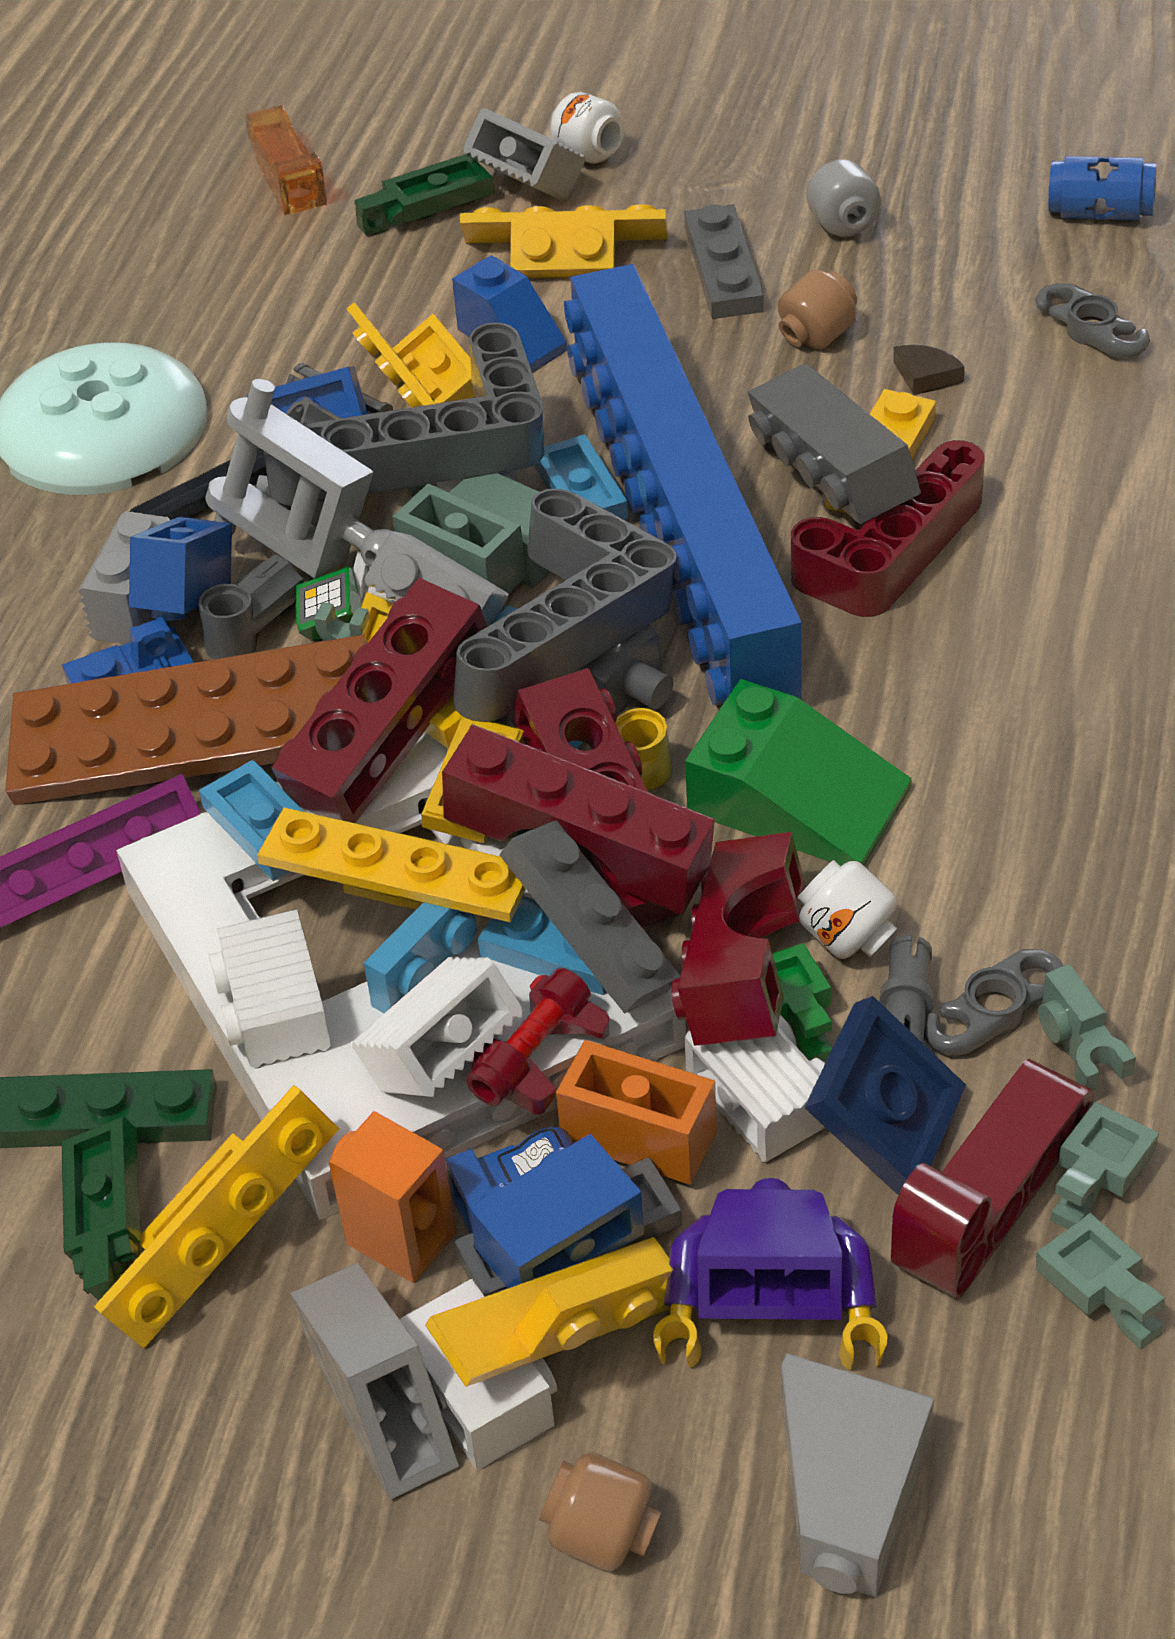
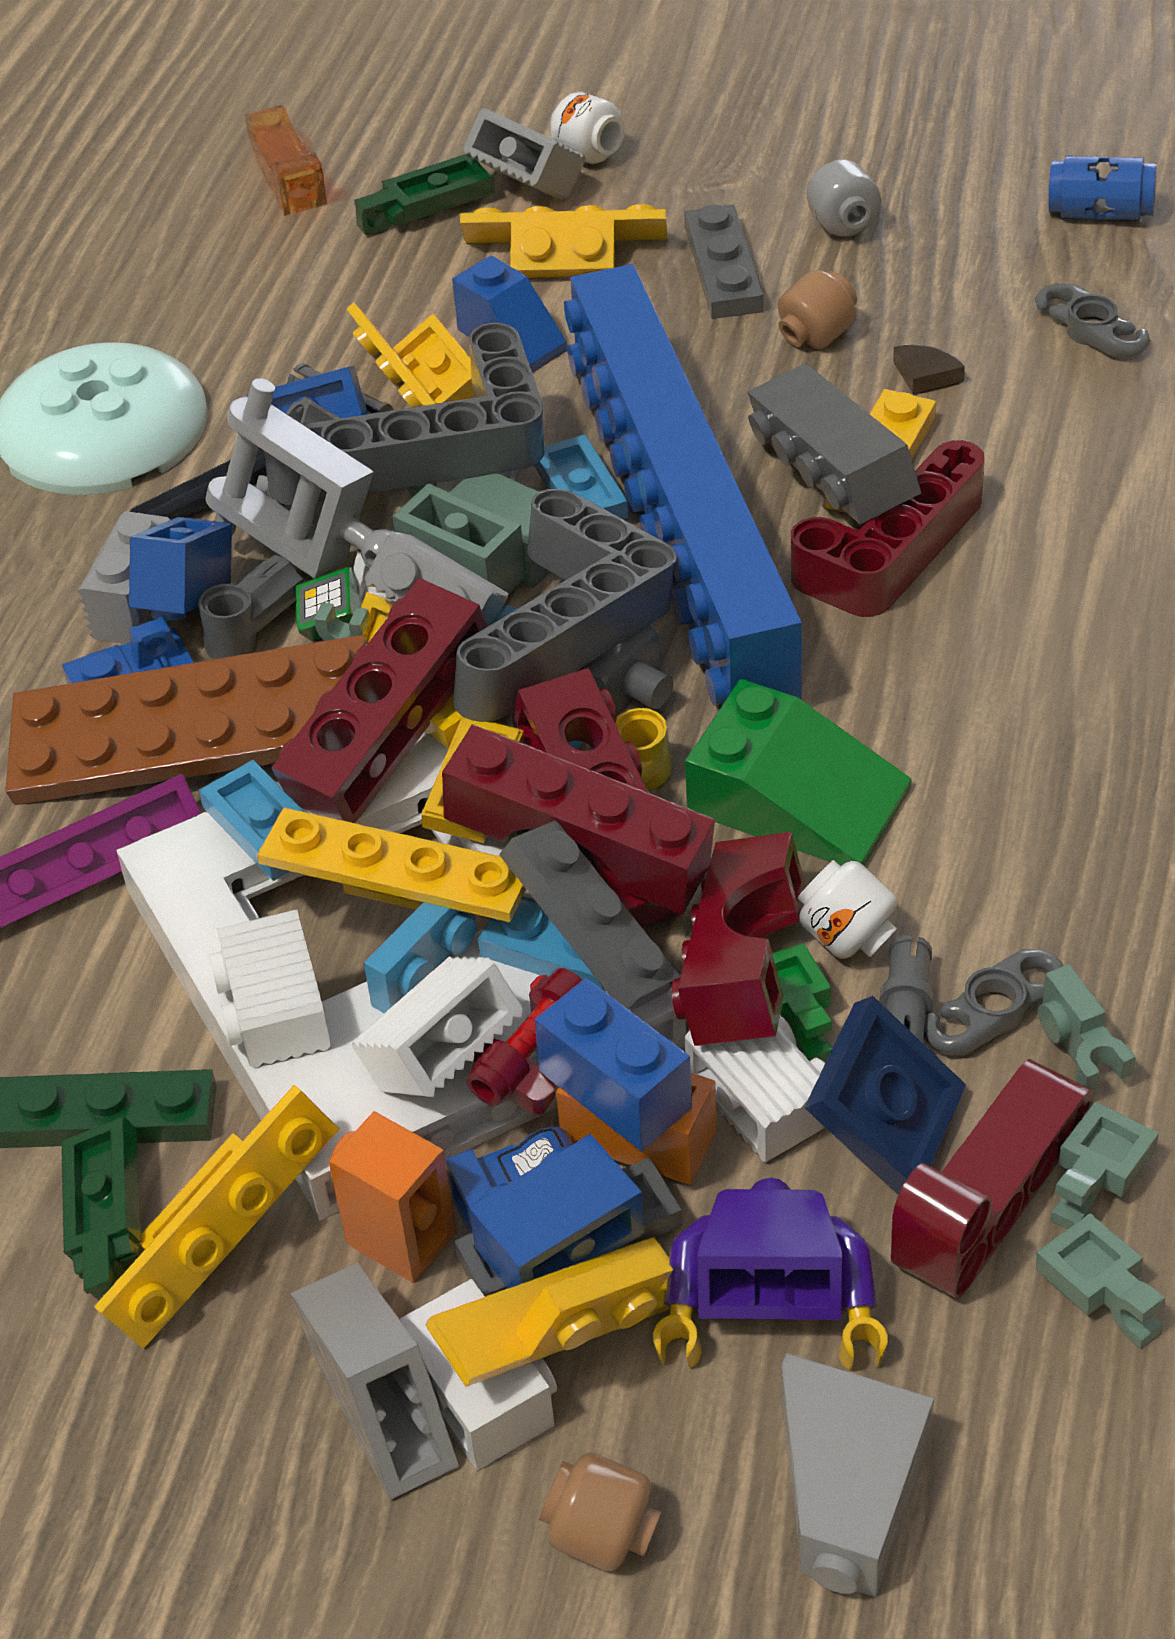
none -> blue brick [534,978,692,1152]

